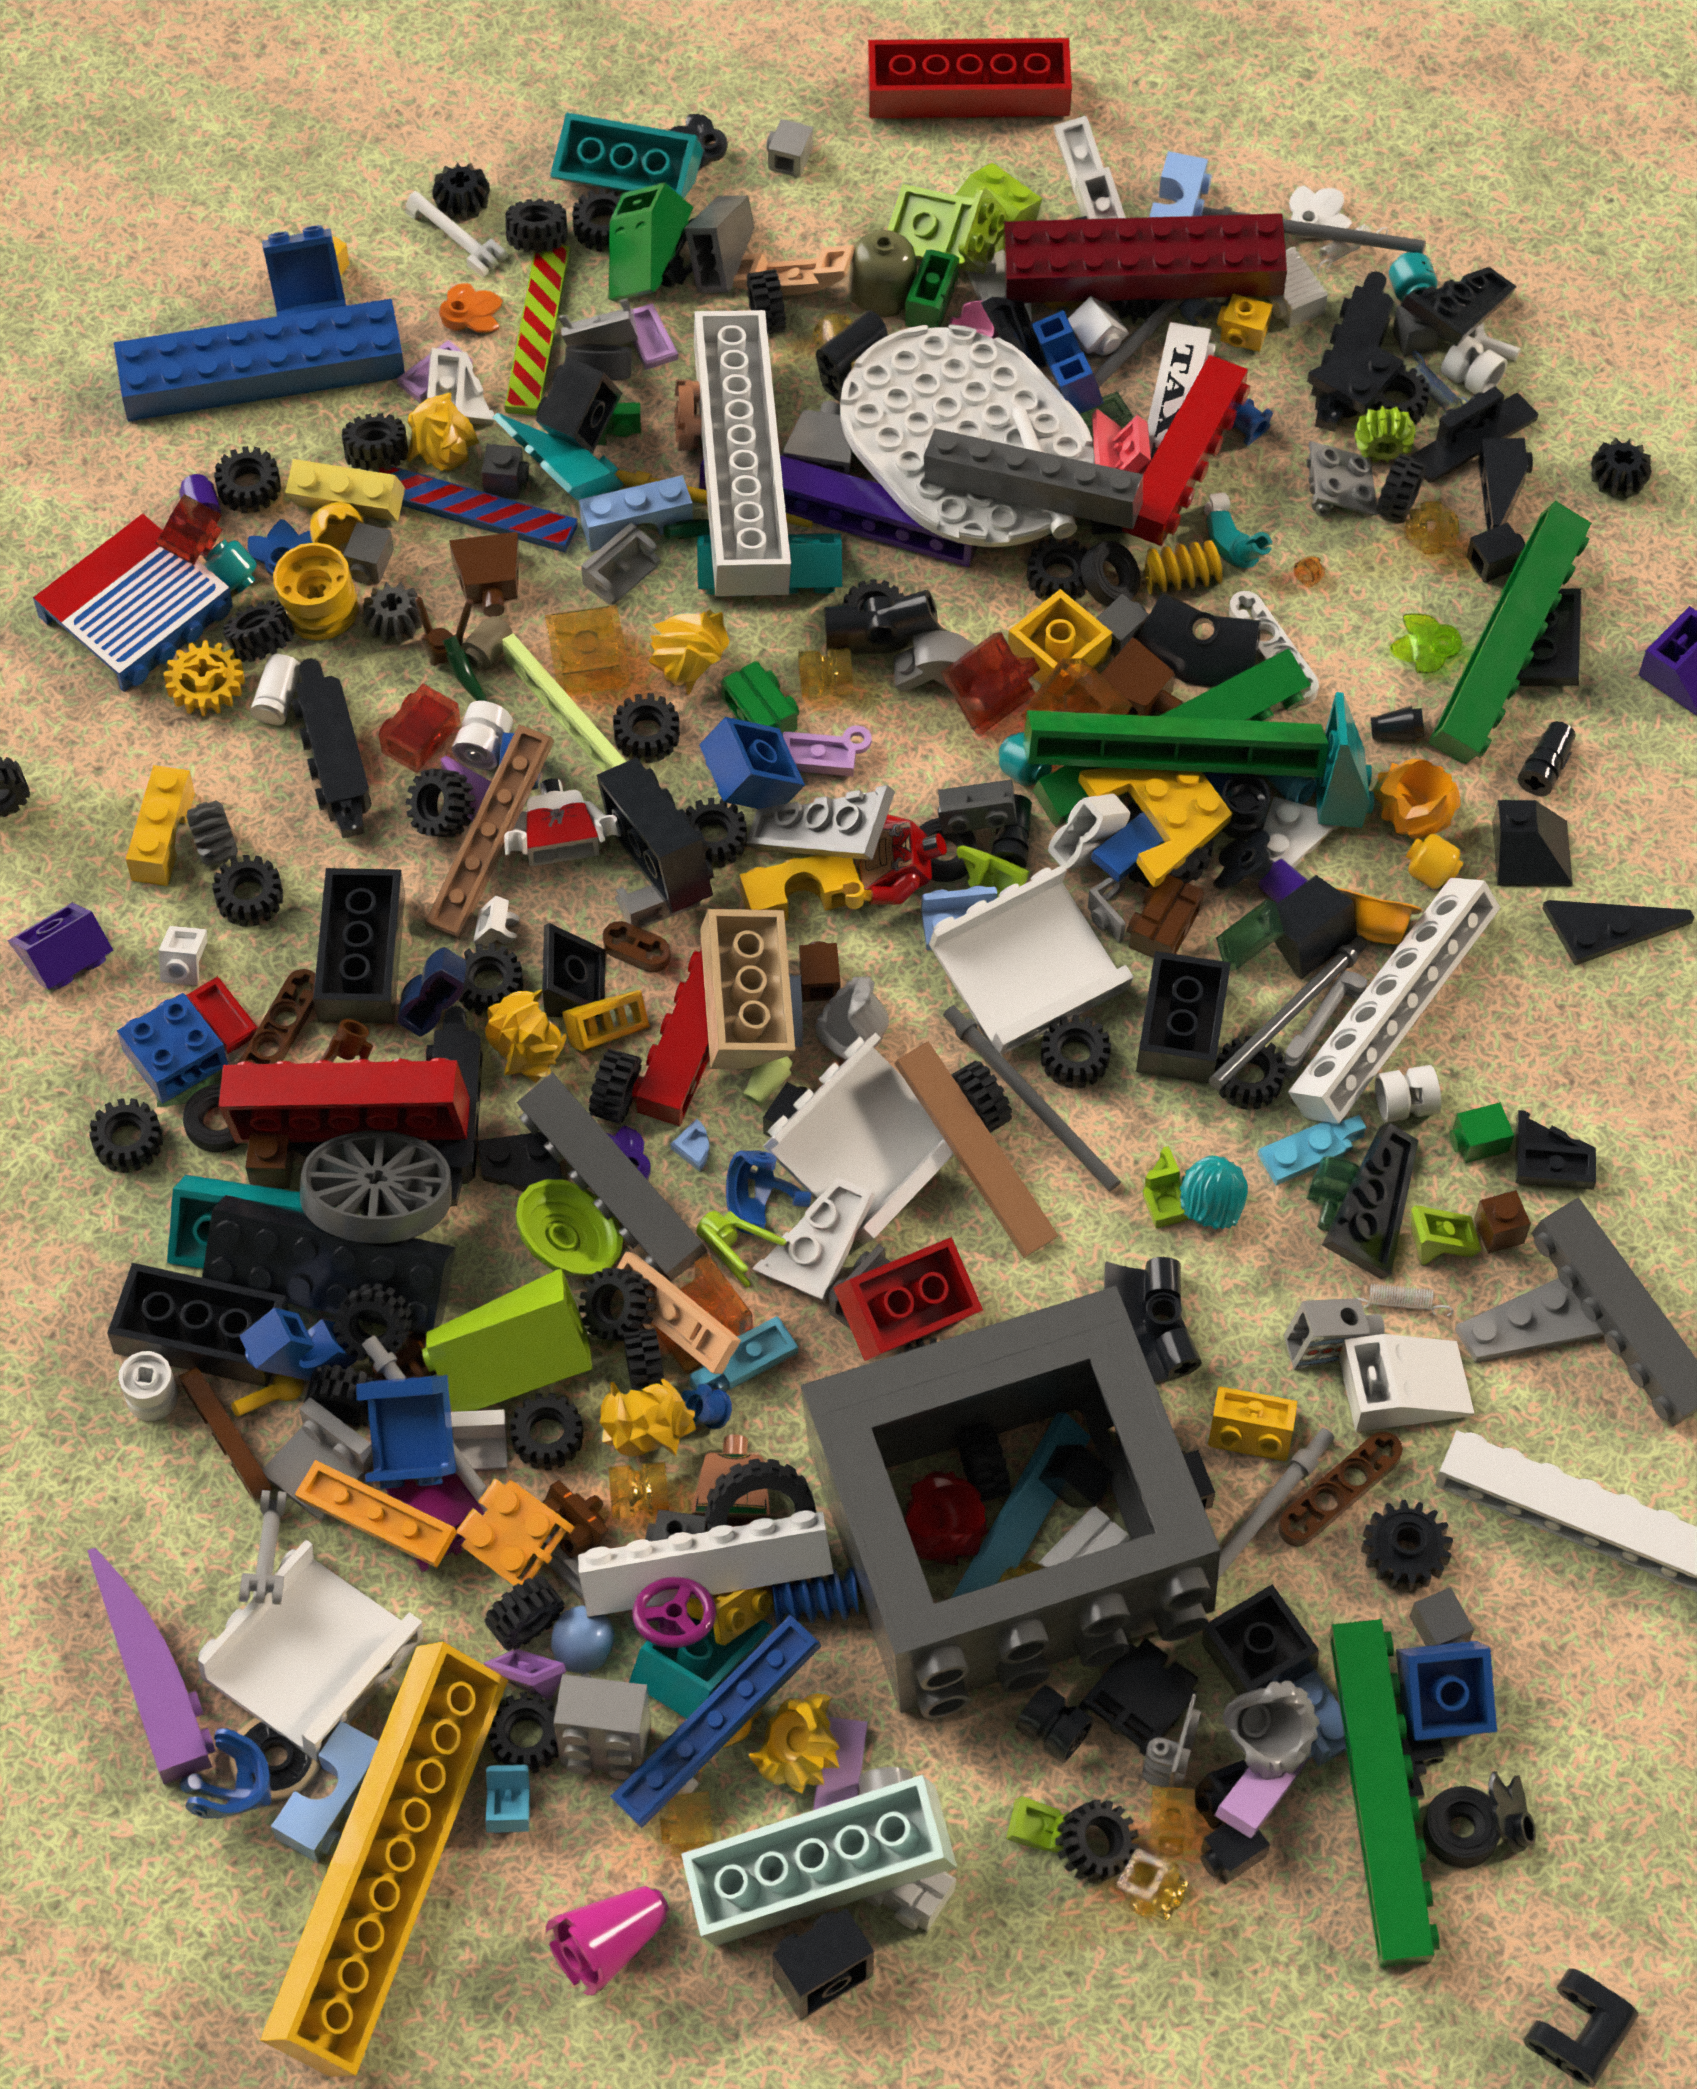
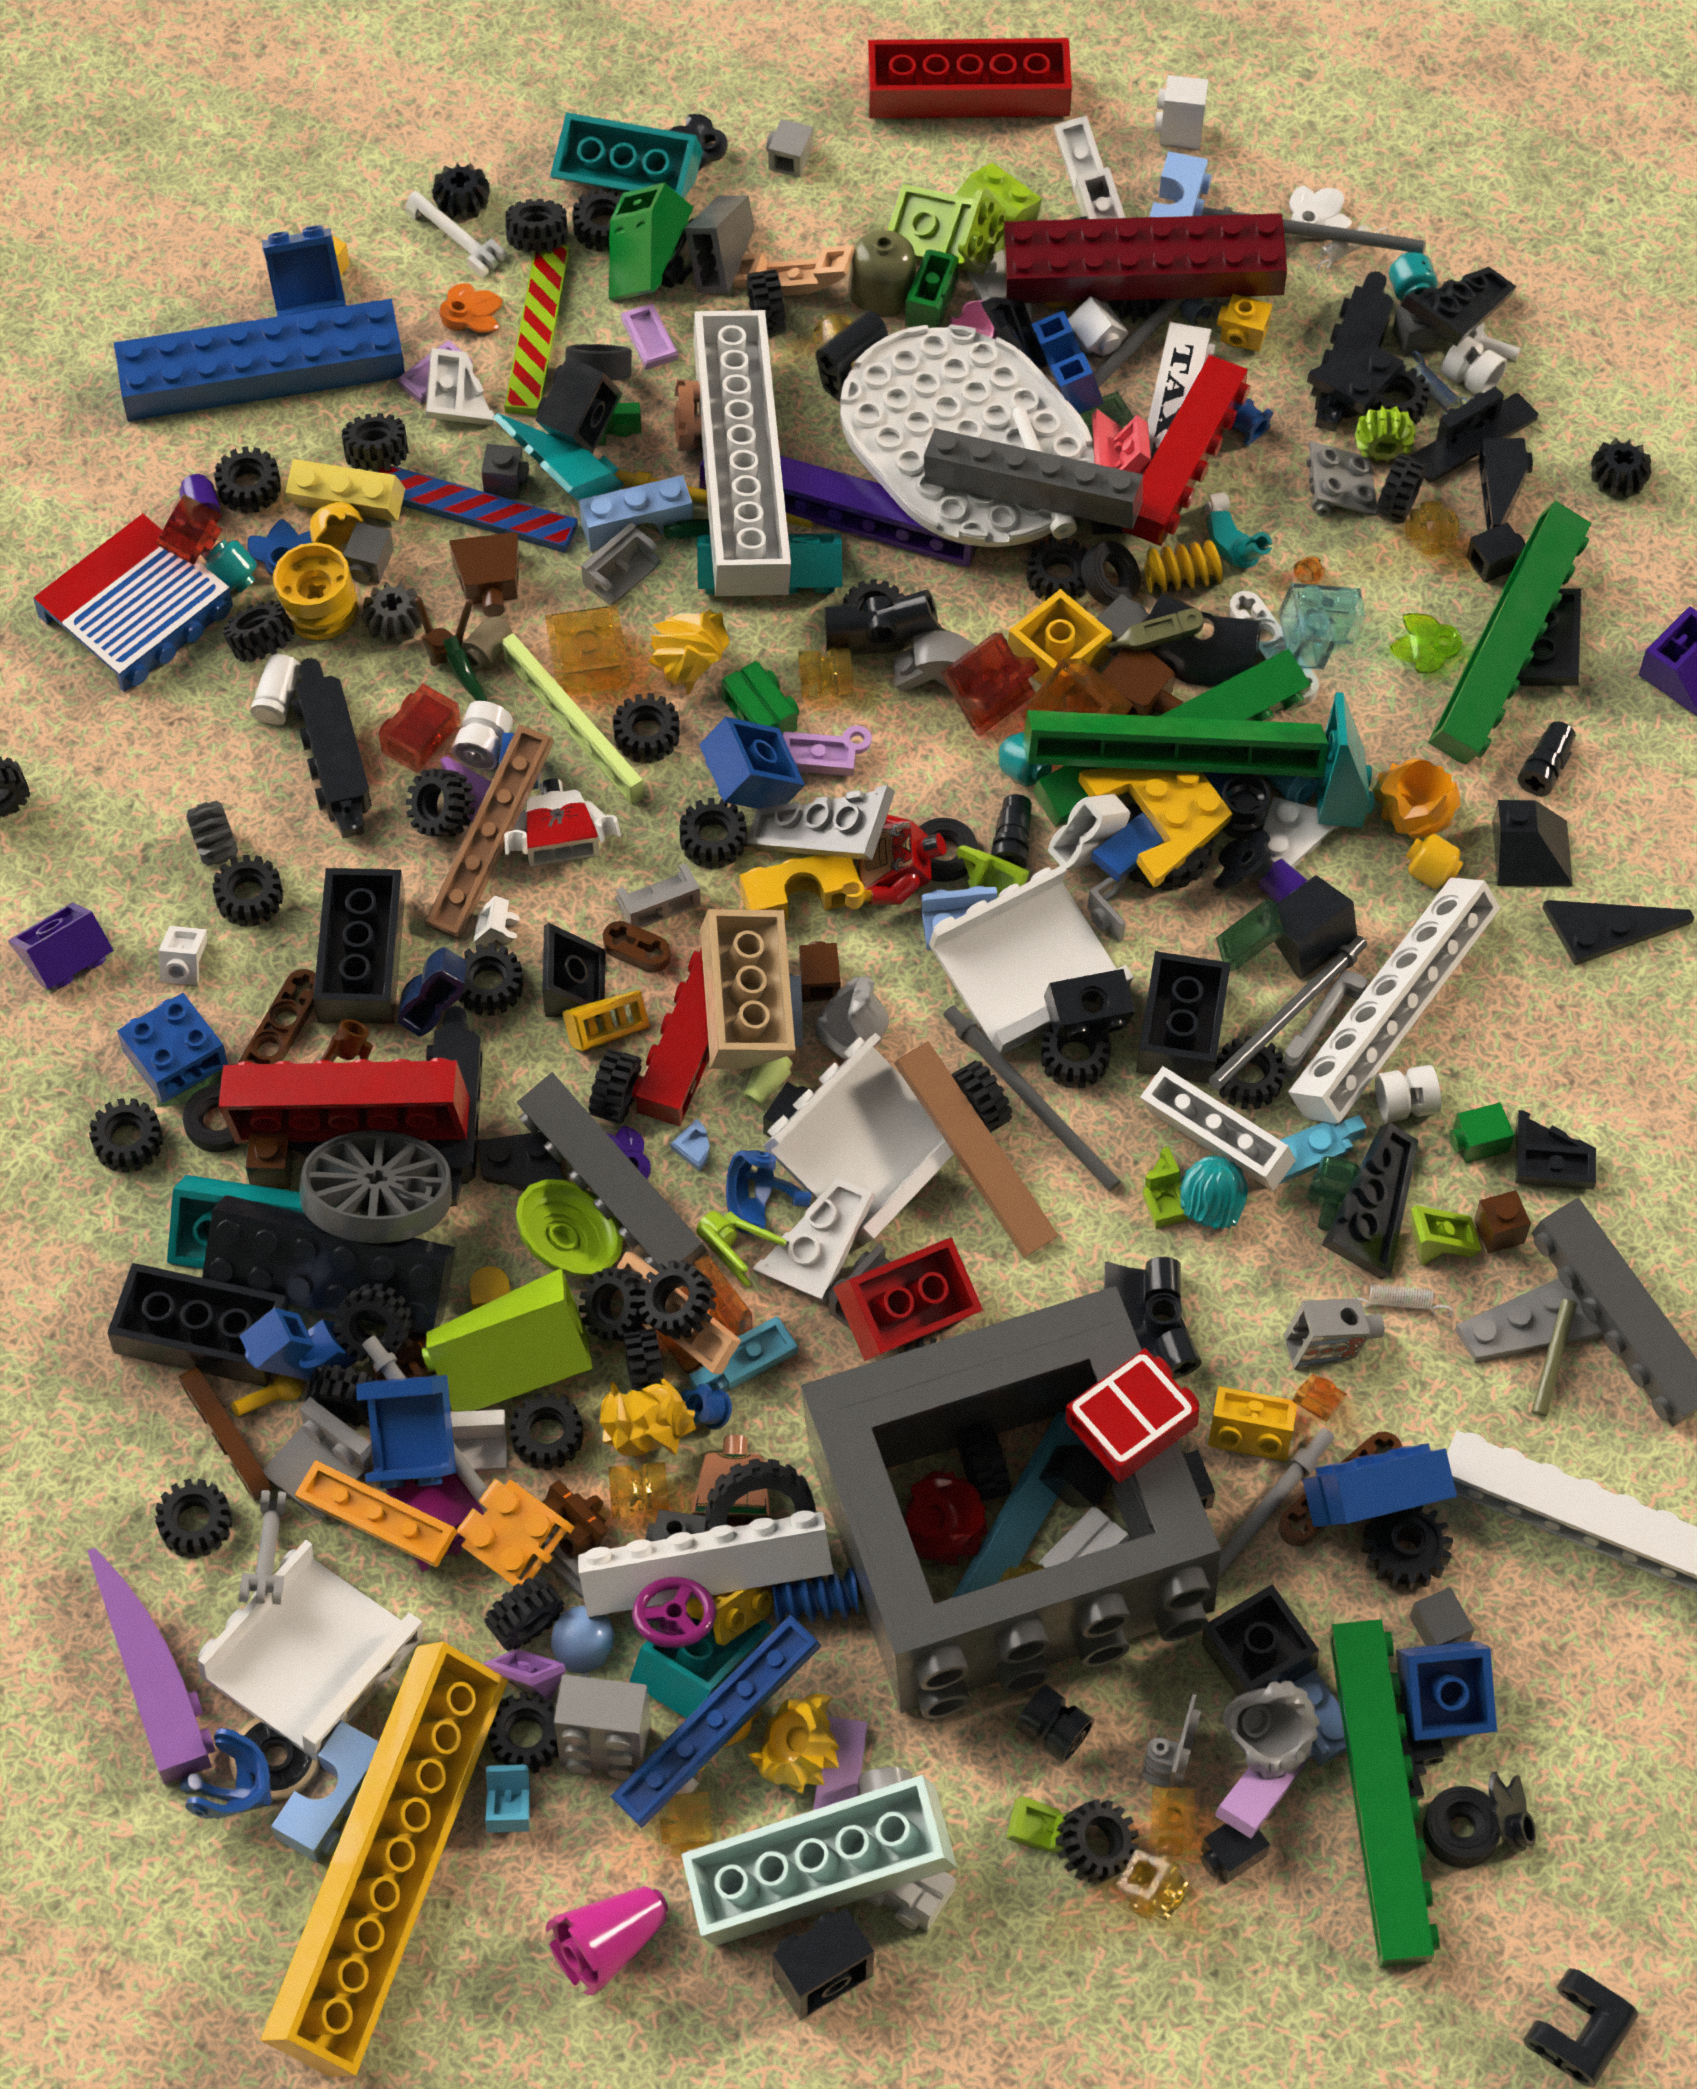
white wheel [119,1351,178,1421] -> none
yellow arch [126,765,195,886] -> none
yellow gear [164,640,245,716] -> none
red tile [186,976,258,1054] -> none
yellow hair [407,392,479,472] -> none
yellow hair [485,989,567,1083] -> none
light grey hinge [560,299,639,346] -> none
black brick [596,757,714,913] -> none
light grey torso [783,401,851,475] -> none
dark grey bracket [938,779,1017,834] -> none
black plate [1079,1638,1199,1757] -> none
reddish brown brick [1126,874,1204,958] -> none
black bracket [1190,1760,1249,1829] -> none
white brick [1267,247,1328,328] -> none
light orange piece [1335,888,1422,945] -> none
white slope [1339,1334,1474,1432] -> none
black cone [1370,705,1425,742] -> none
none -> black tyre [155,1479,233,1558]
none -> yellow tile [469,1266,510,1310]
none -> black tyre [637,1260,717,1339]
none -> black brick [1044,969,1135,1040]
none -> red brick [1066,1348,1200,1484]
none -> olive piece [1106,608,1204,651]
none -> white brick [1140,1066,1296,1192]
none -> white brick [1154,75,1208,150]
none -> clear light blue brick [1278,583,1366,669]
none -> clear orange plate [1292,1373,1347,1422]
none -> blue piece [1302,1443,1457,1527]
none -> olive bar [1531,1299,1577,1417]

